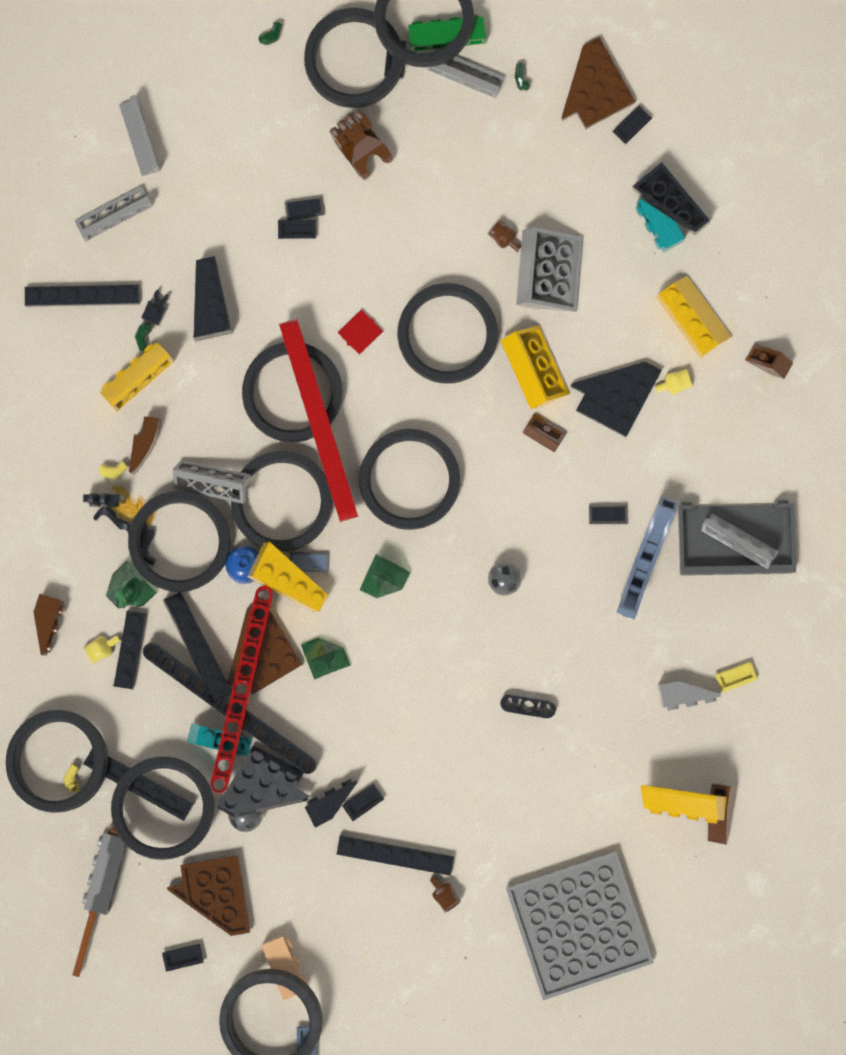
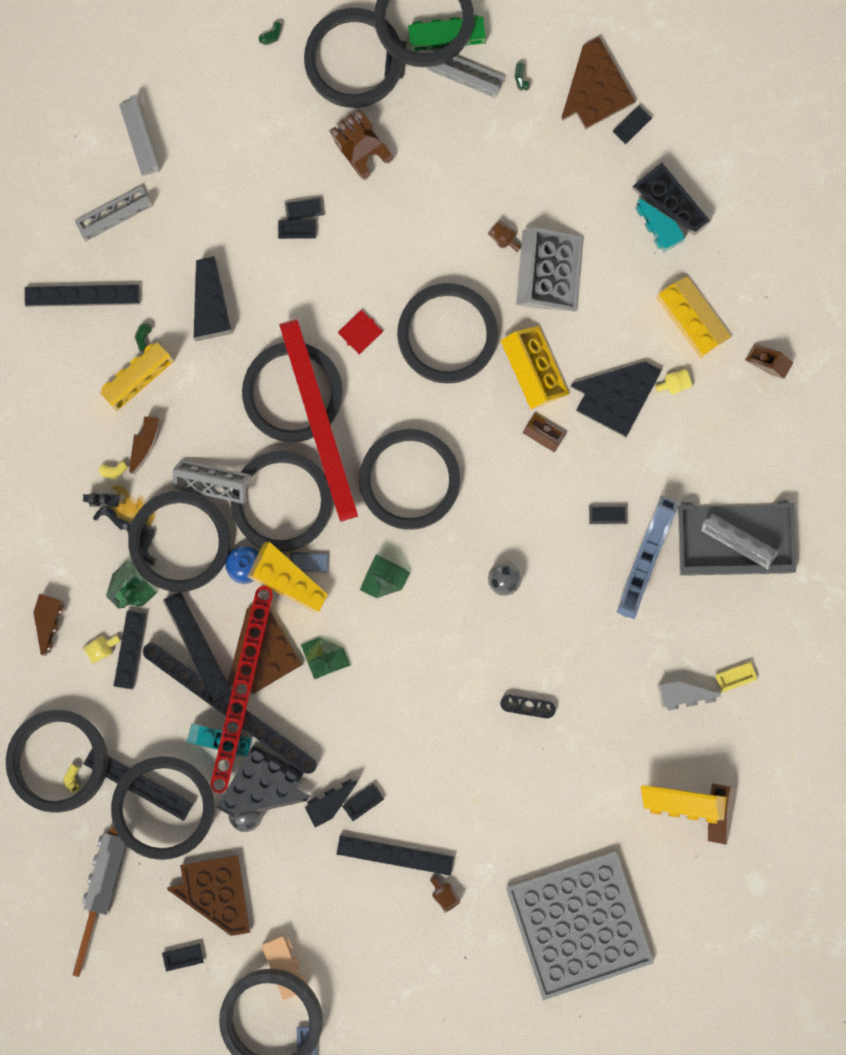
black plate [141,290,169,326] -> none

